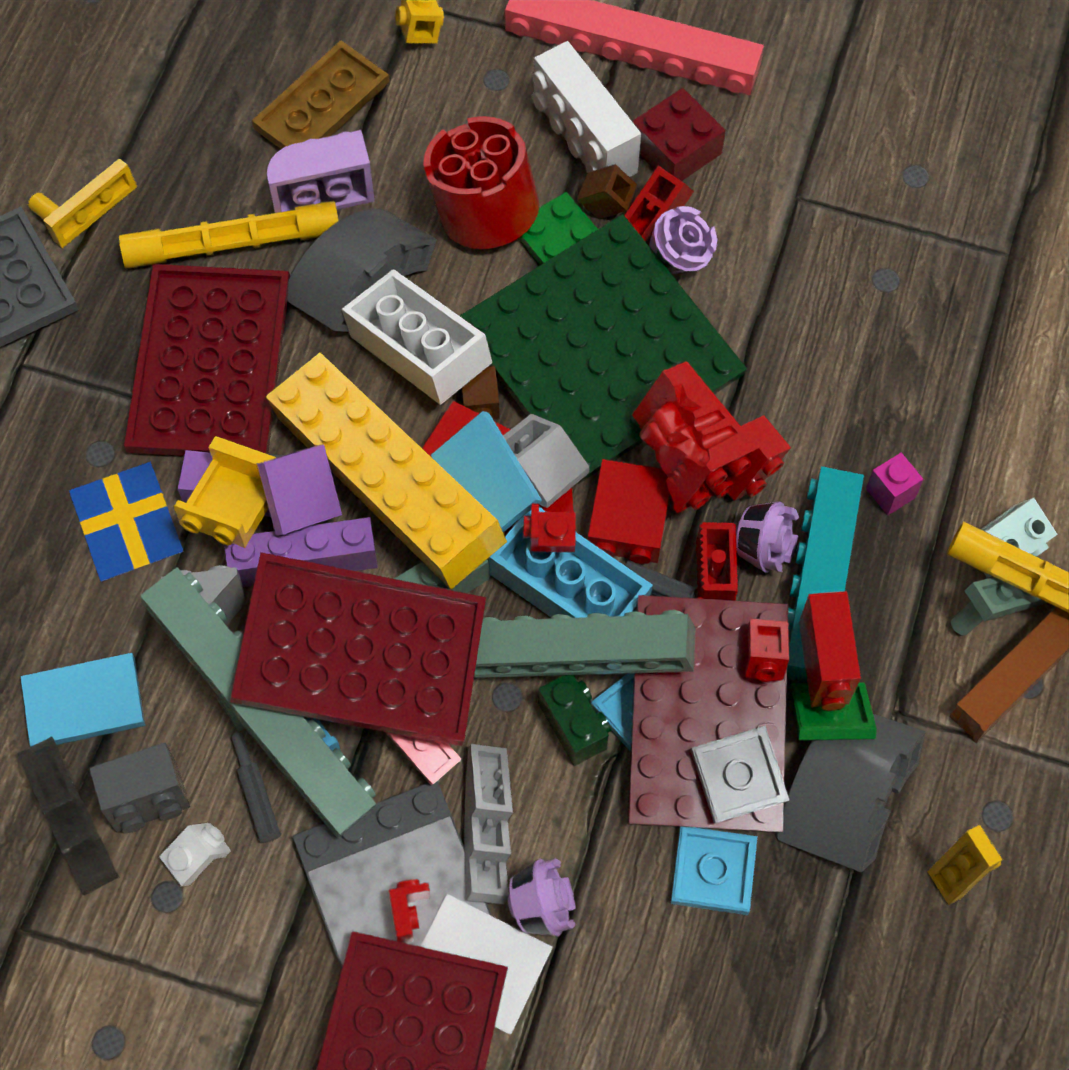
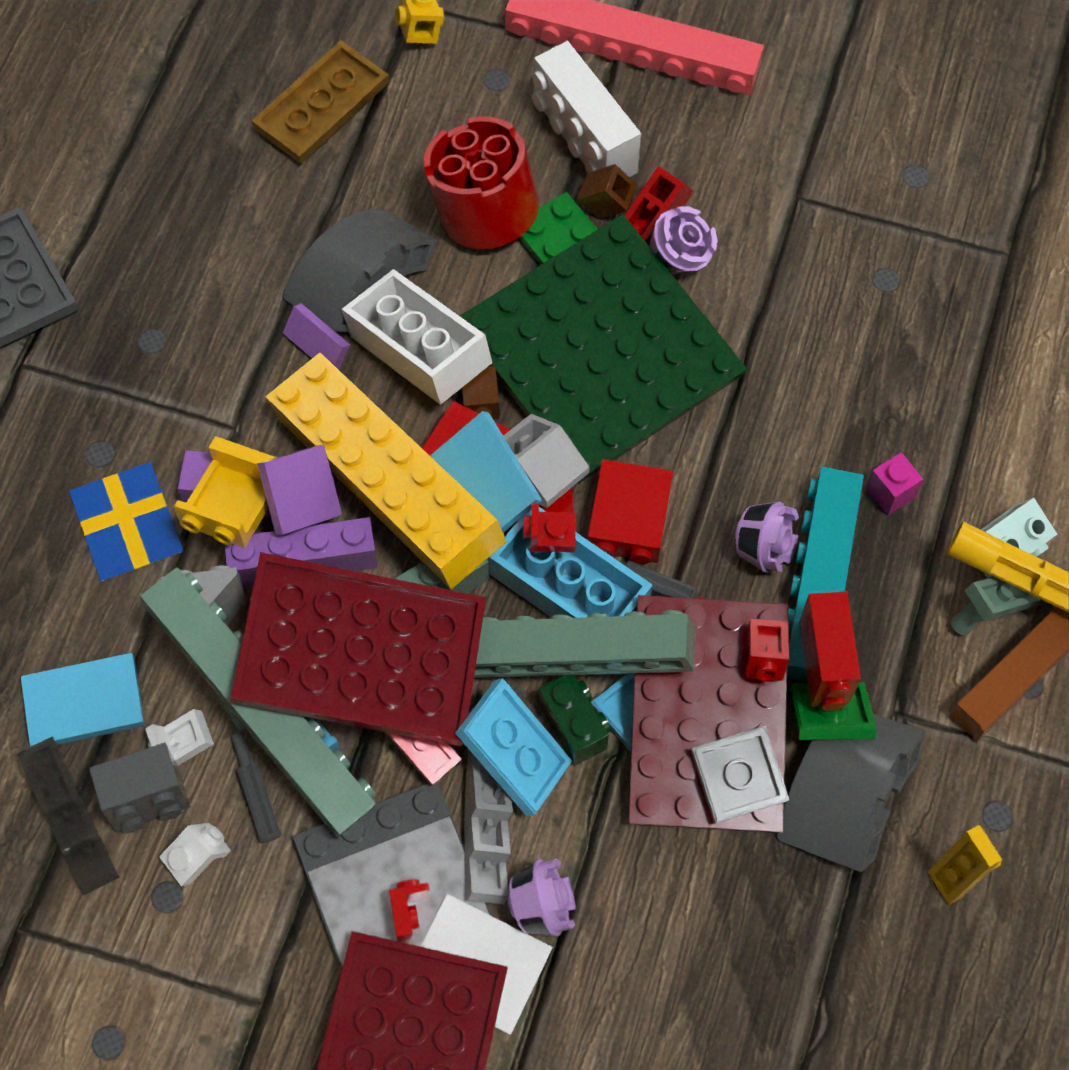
yellow piece [28,159,137,248] -> none
yellow piece [119,201,338,269] -> none
dark red plate [124,264,290,456] -> none
lavender brick [267,130,375,213] -> none
dark red brick [632,88,726,181] -> none
red brick [632,361,791,513] -> none
medium azure tile [671,827,757,915] -> none
red brick [696,522,738,601] -> none
none -> white bracket [145,709,214,766]
none -> medium lavender tile [283,303,350,370]
none -> medium azure tile [455,678,572,816]

